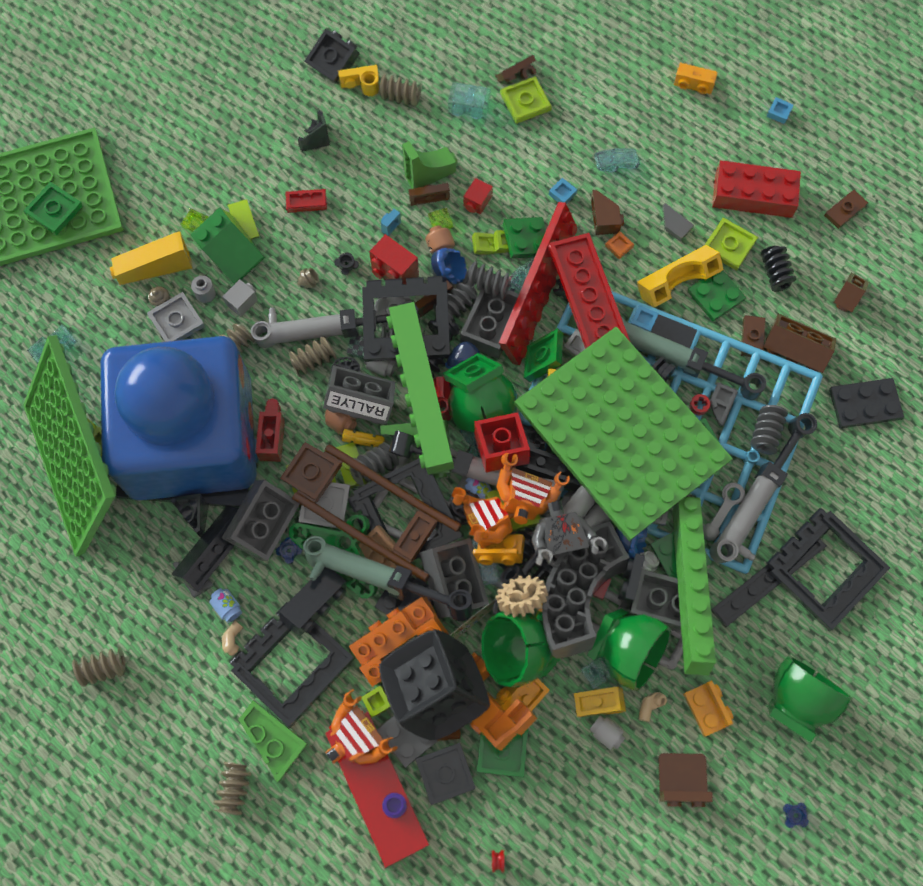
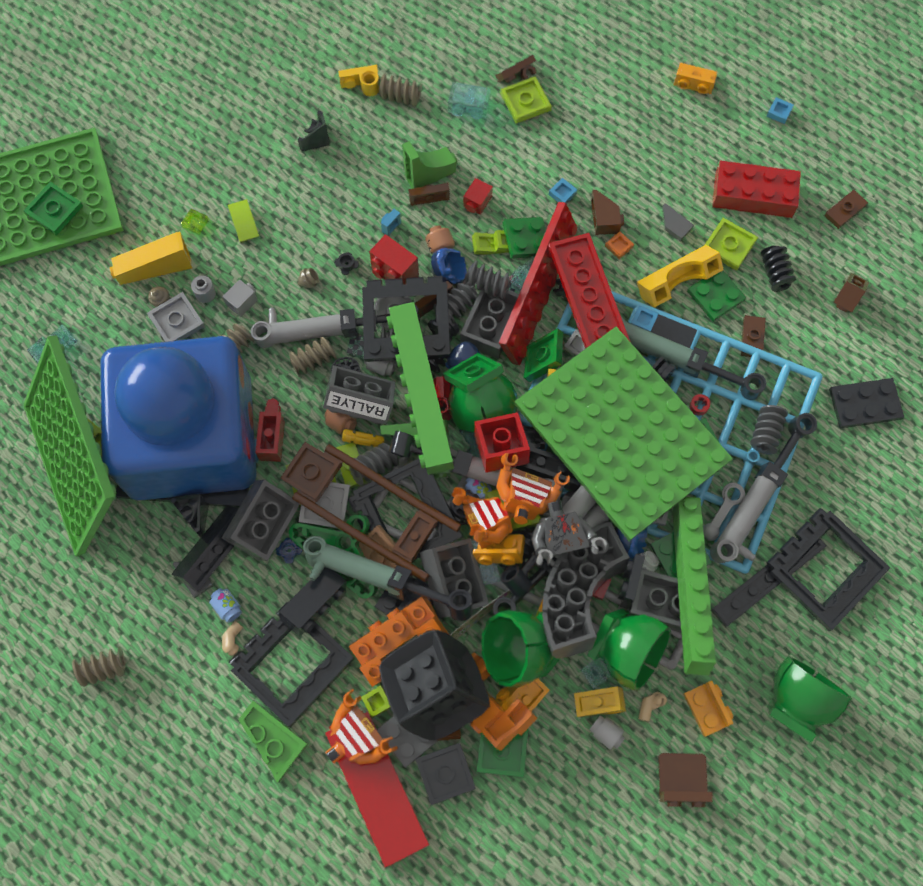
green slope [190,207,265,284] -> none
dark tan piece [213,762,252,815] -> none
red plate [286,189,327,213] -> none
black plate [304,28,360,83] -> none
dark purple plate [382,793,407,818] -> none
clear neon green tile [428,208,453,229] -> none
red bush [492,850,504,873] -> none
tan gear [496,575,548,617] -> none
clear light blue slope [594,148,640,173] -> none
dark grey tile [710,382,738,427] -> none
reddish brown slope [763,313,837,373] -> none
clear blue plate [783,803,809,828] -> none

